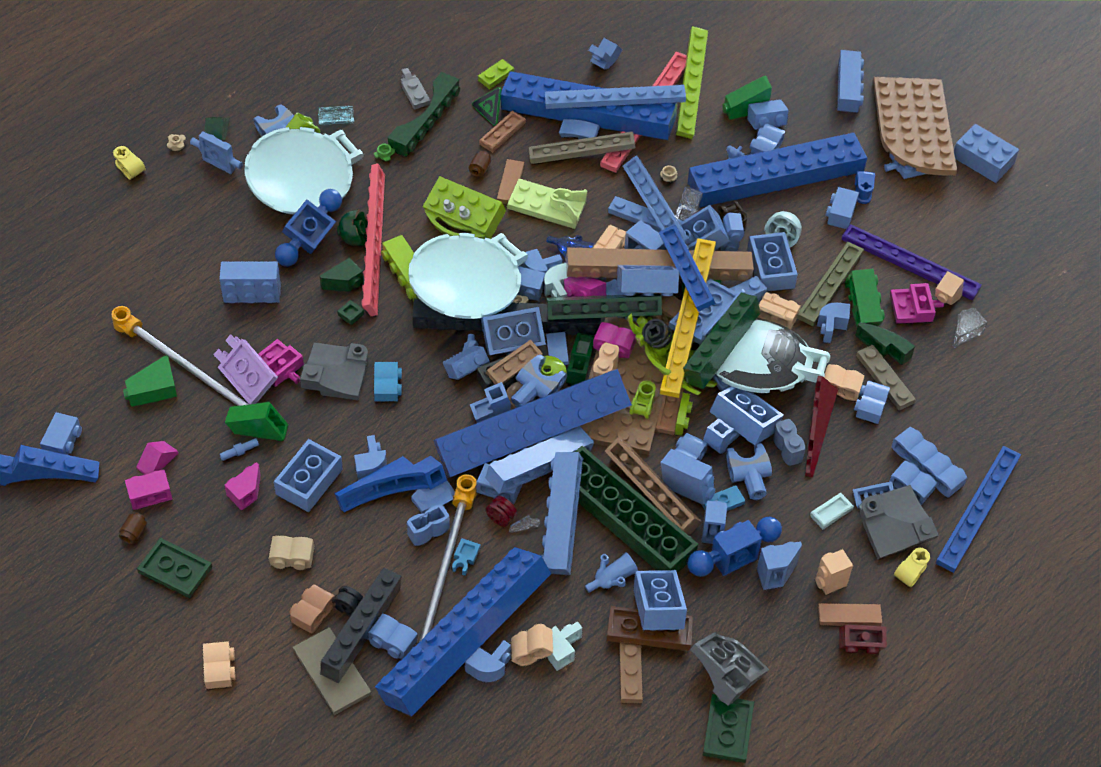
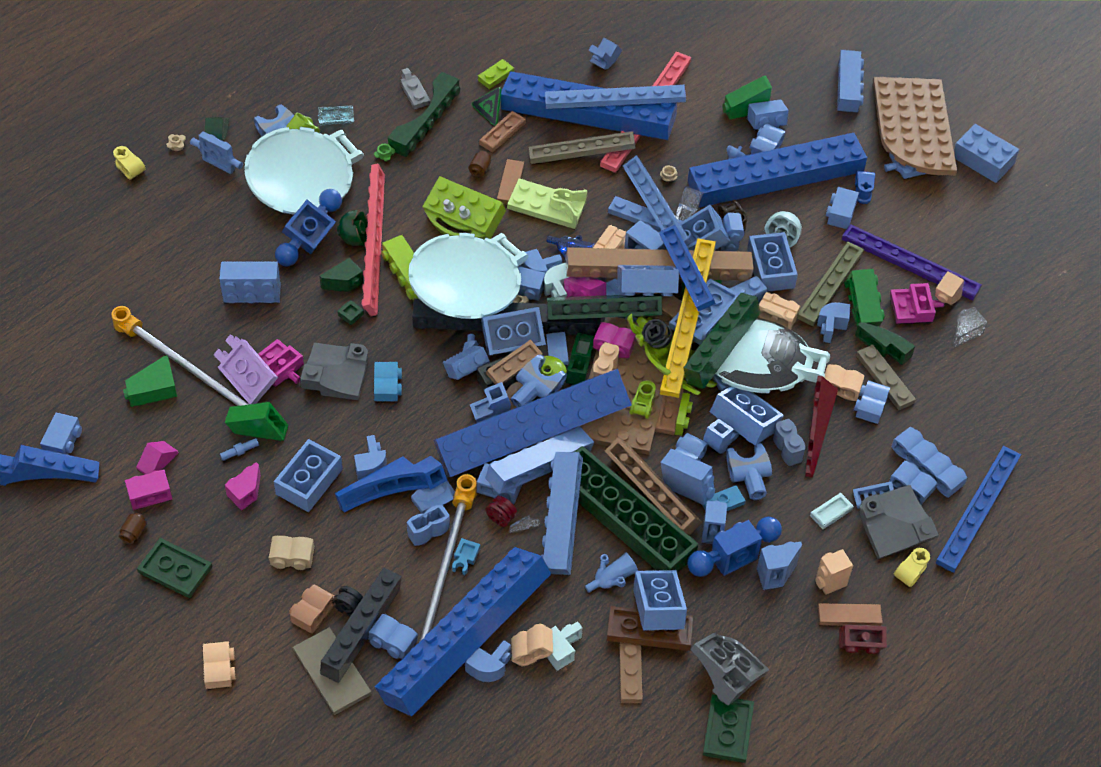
medium blue slope [559,119,600,139] -> none
lime plate [676,26,708,139] -> none

